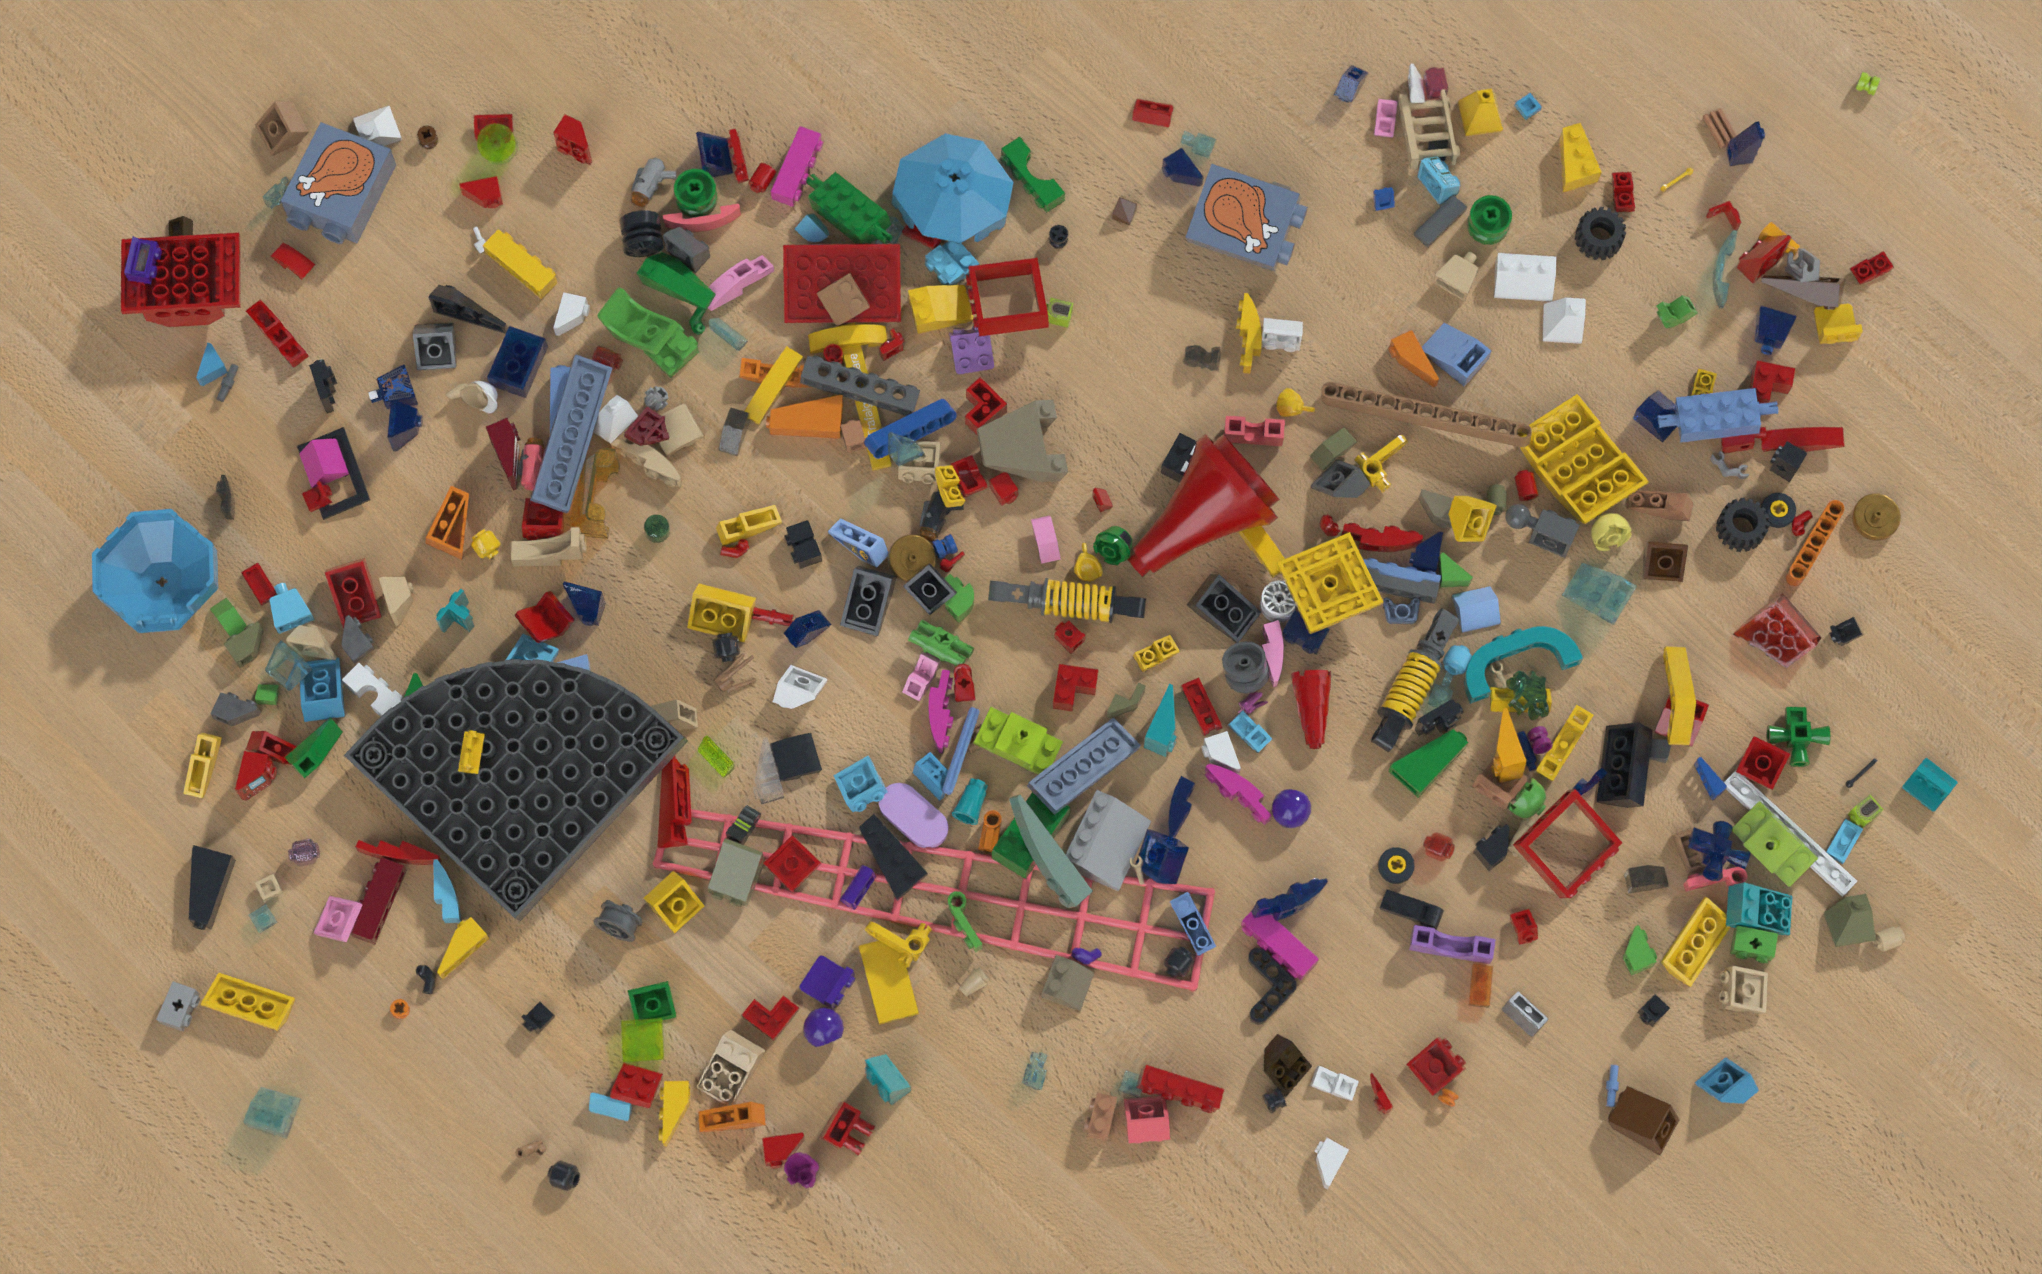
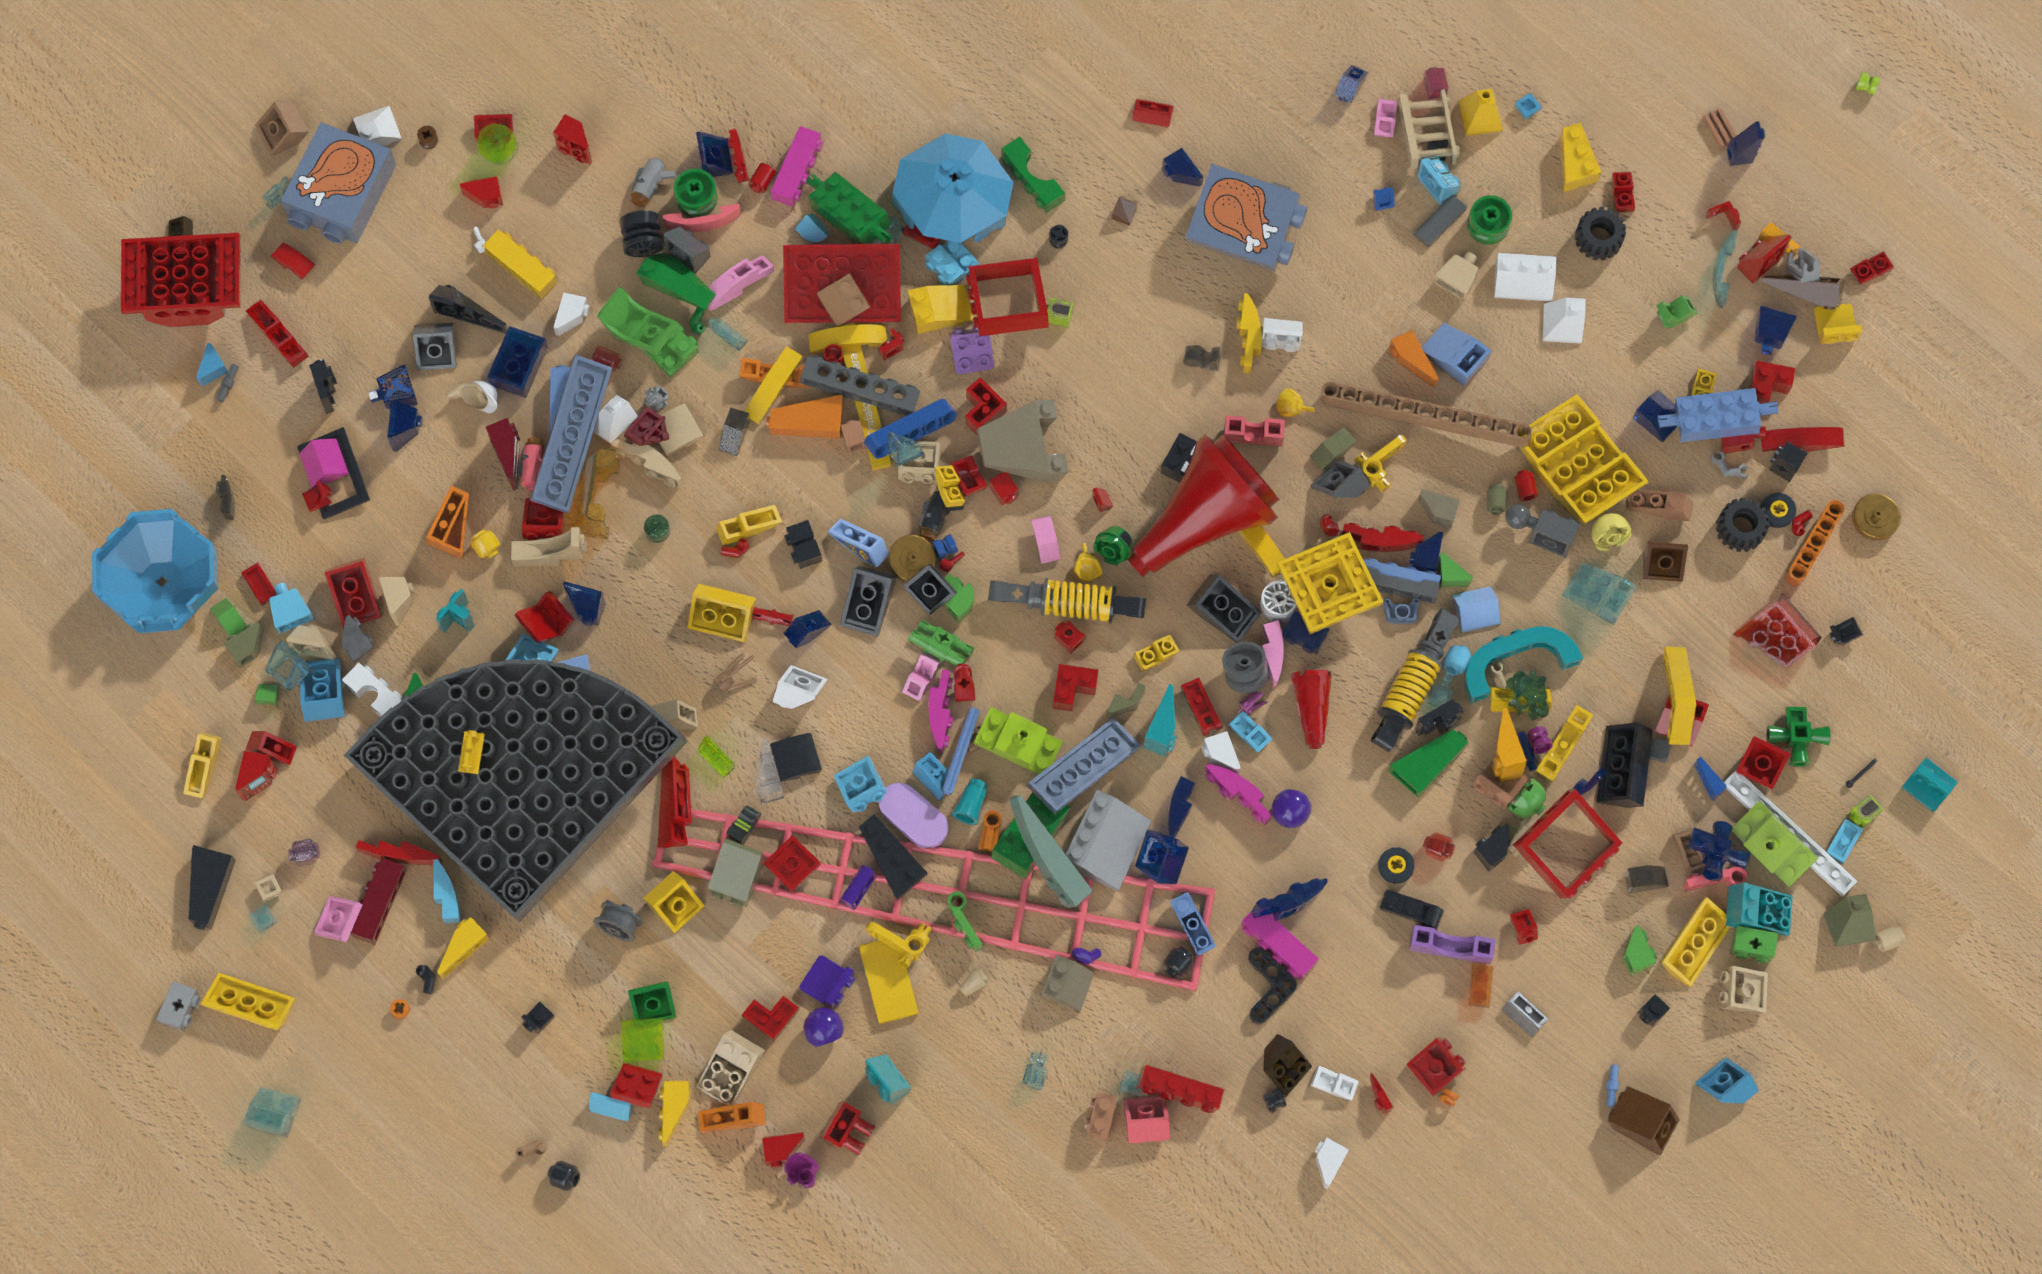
dark purple window [124,236,161,284] -> none
flat silver slope [210,692,261,726] -> none
green slope [285,717,343,778] -> none
black head [712,633,740,662] -> none
tan hand [1130,856,1145,885] -> none
clear light blue plate [1181,131,1216,158] -> none
white slope [1408,64,1425,103] -> none
yellow slope [1448,496,1497,542] -> none
yellow hinge [1660,168,1693,192] -> none

